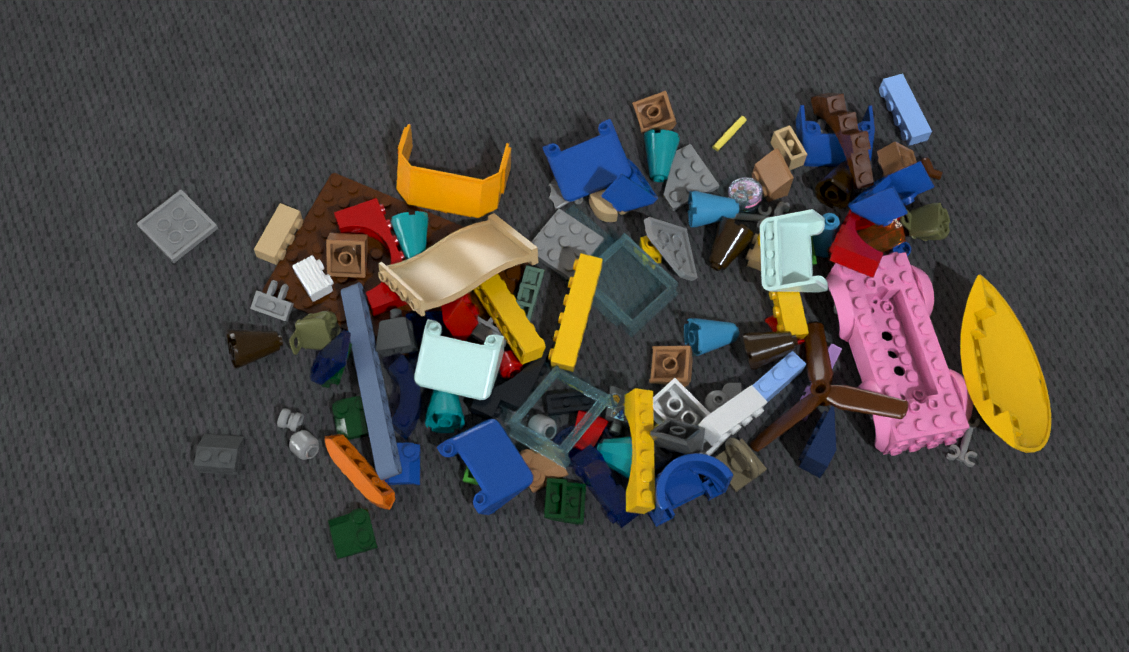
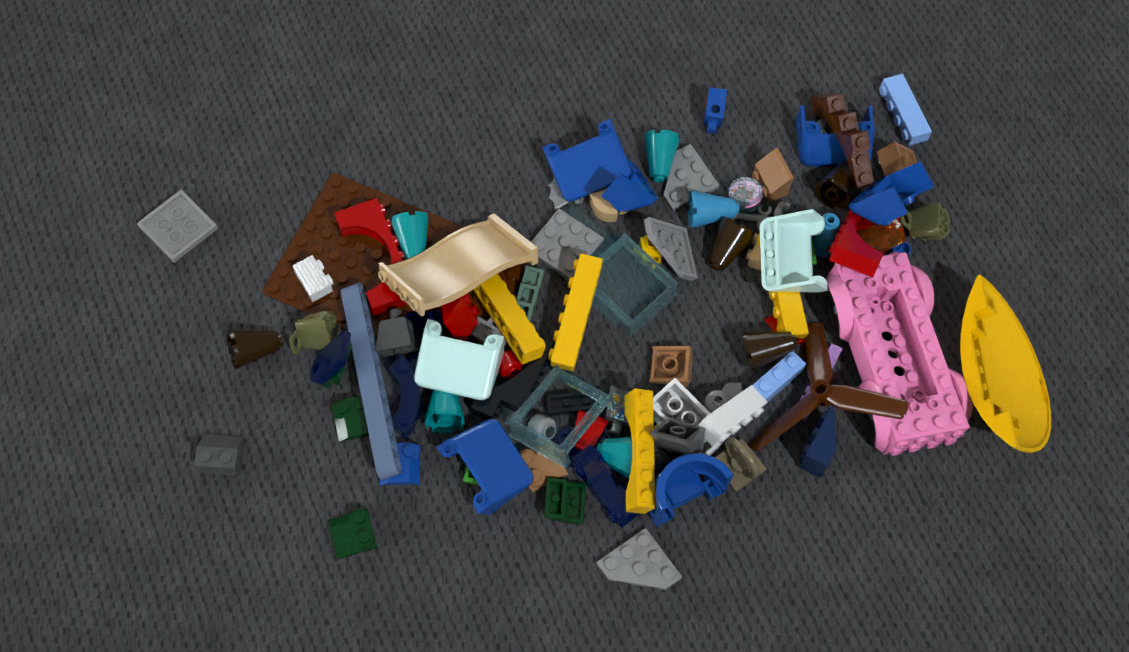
light grey hinge [250,280,294,321] -> none
tan brick [254,203,303,265] -> none
light grey wheel [277,408,304,433] -> none
light grey head [289,430,319,460] -> none
orange brick [325,434,395,510] -> none
medium nougat slope [326,233,368,278] -> none
light orange piece [396,124,511,218] -> none
medium nougat slope [632,91,677,134] -> none
dark azure cone [684,318,739,356] -> none
light yellow piece [712,116,747,151] -> none
tan brick [771,125,807,170] -> none
reddish brown arm [921,157,943,180] -> none
light grey bar [946,418,980,467] -> none
none -> light grey plate [596,528,682,590]
none -> blue torso [703,87,727,134]

